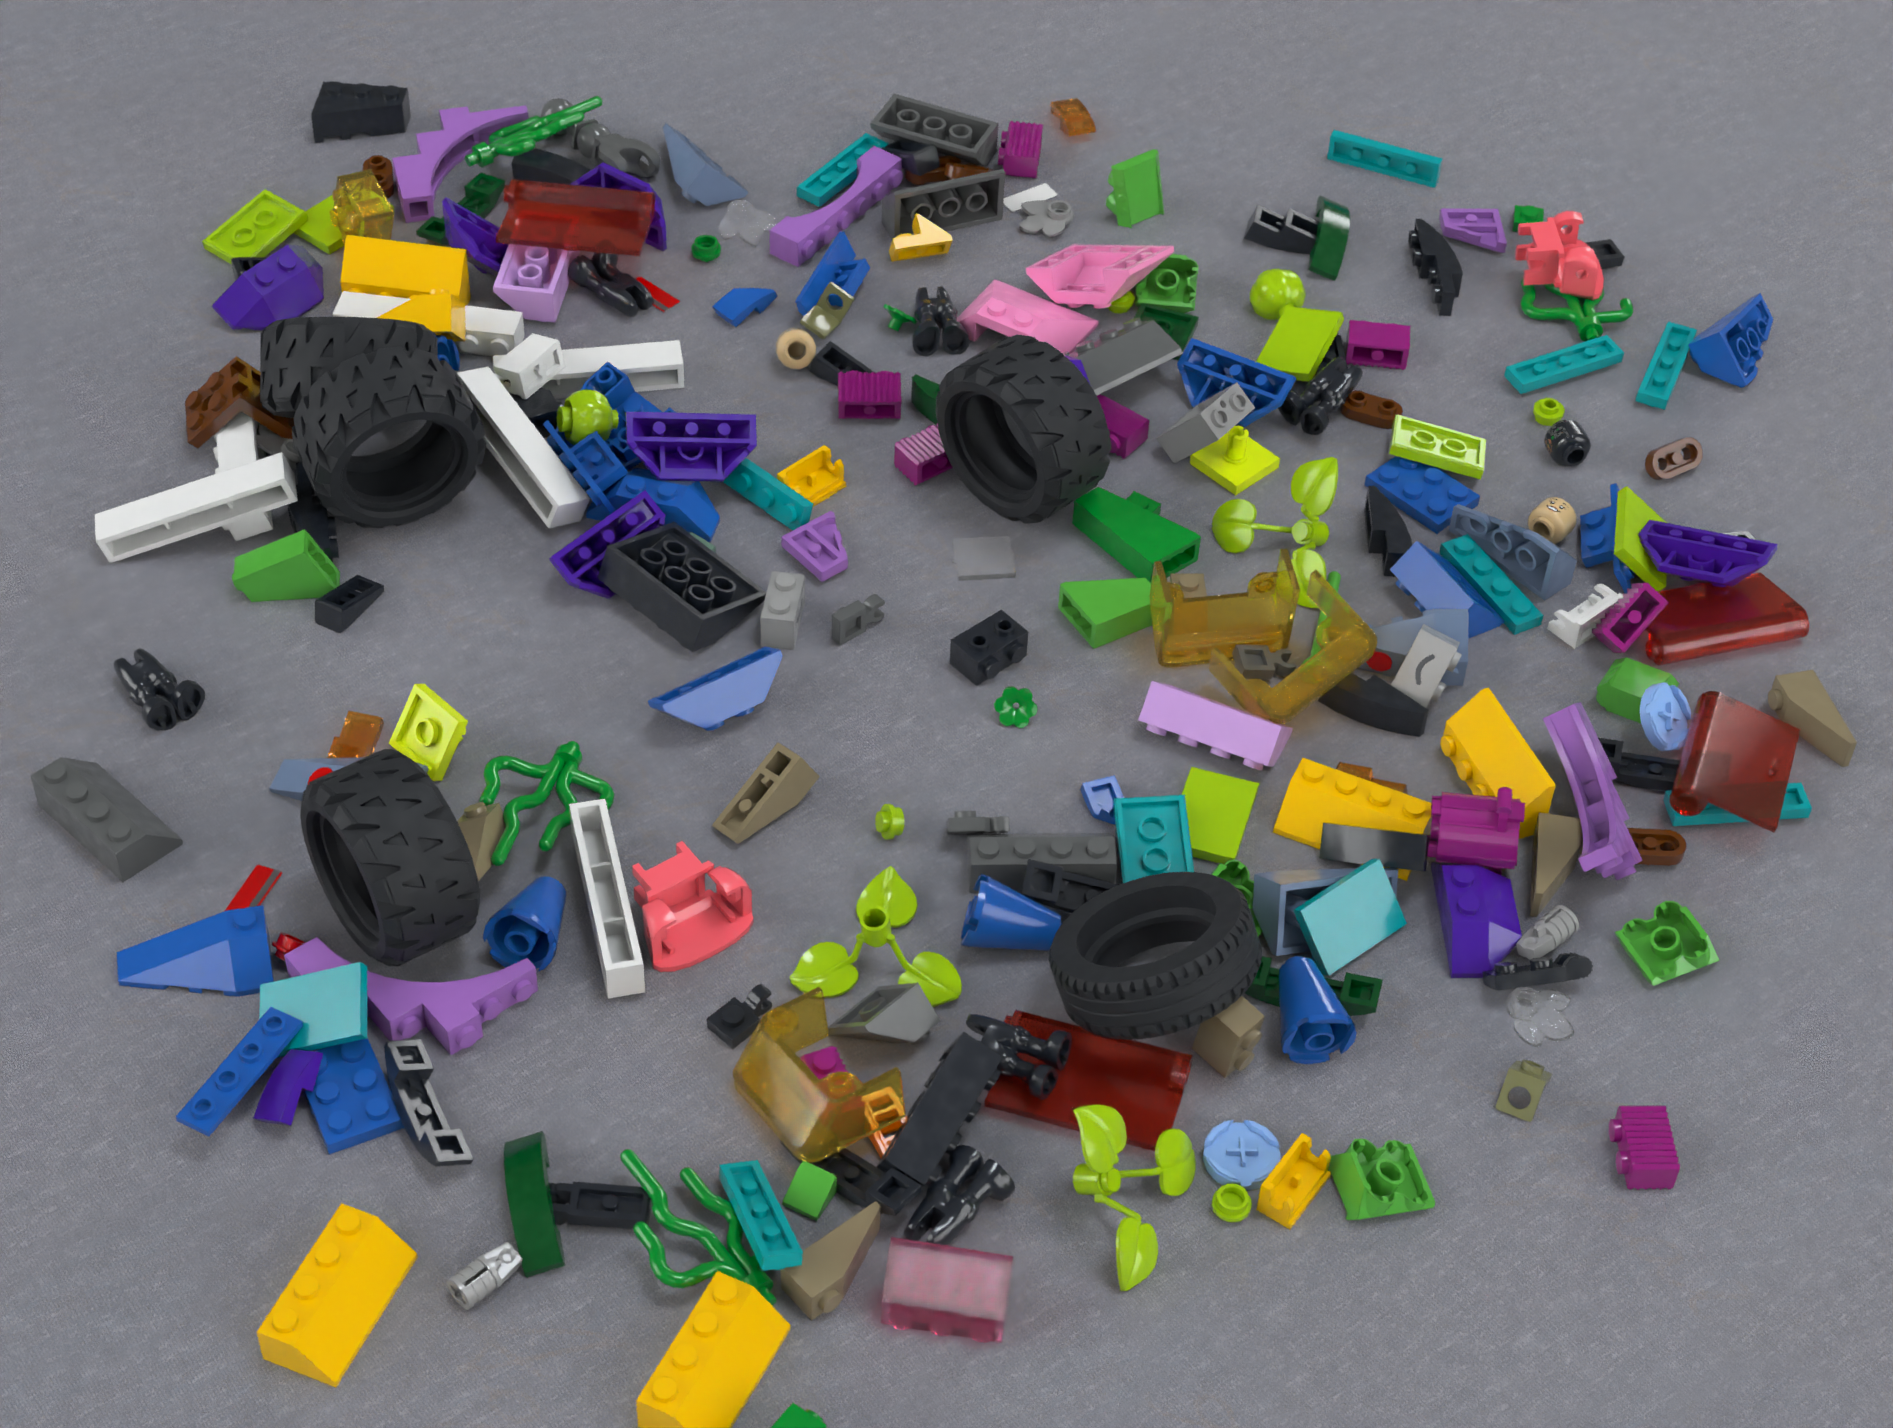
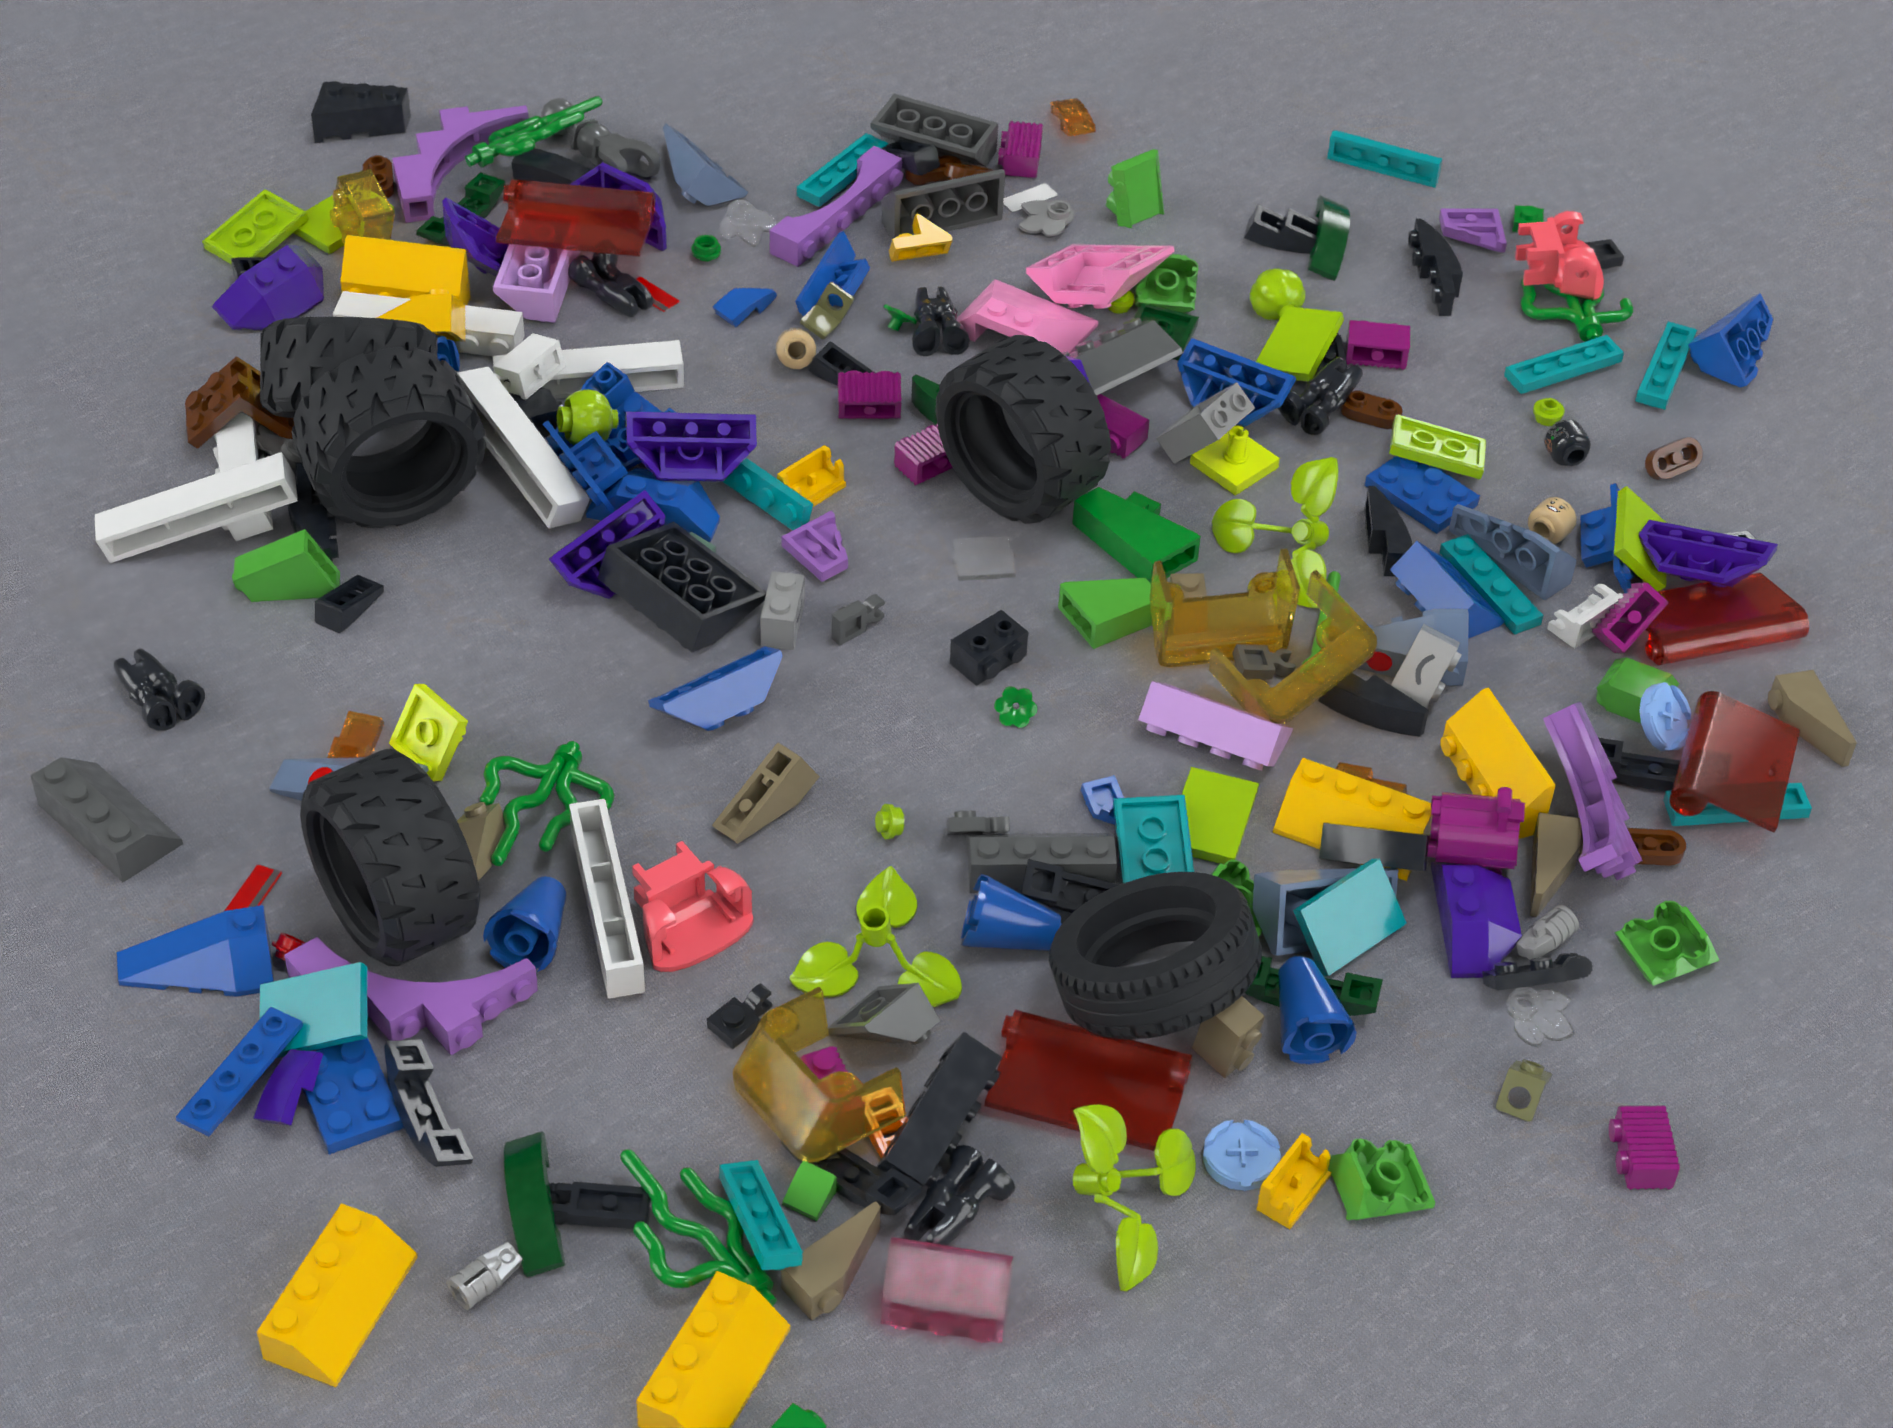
black piece [958,1014,1072,1100] -> none
lime plate [1212,1183,1252,1222] -> none

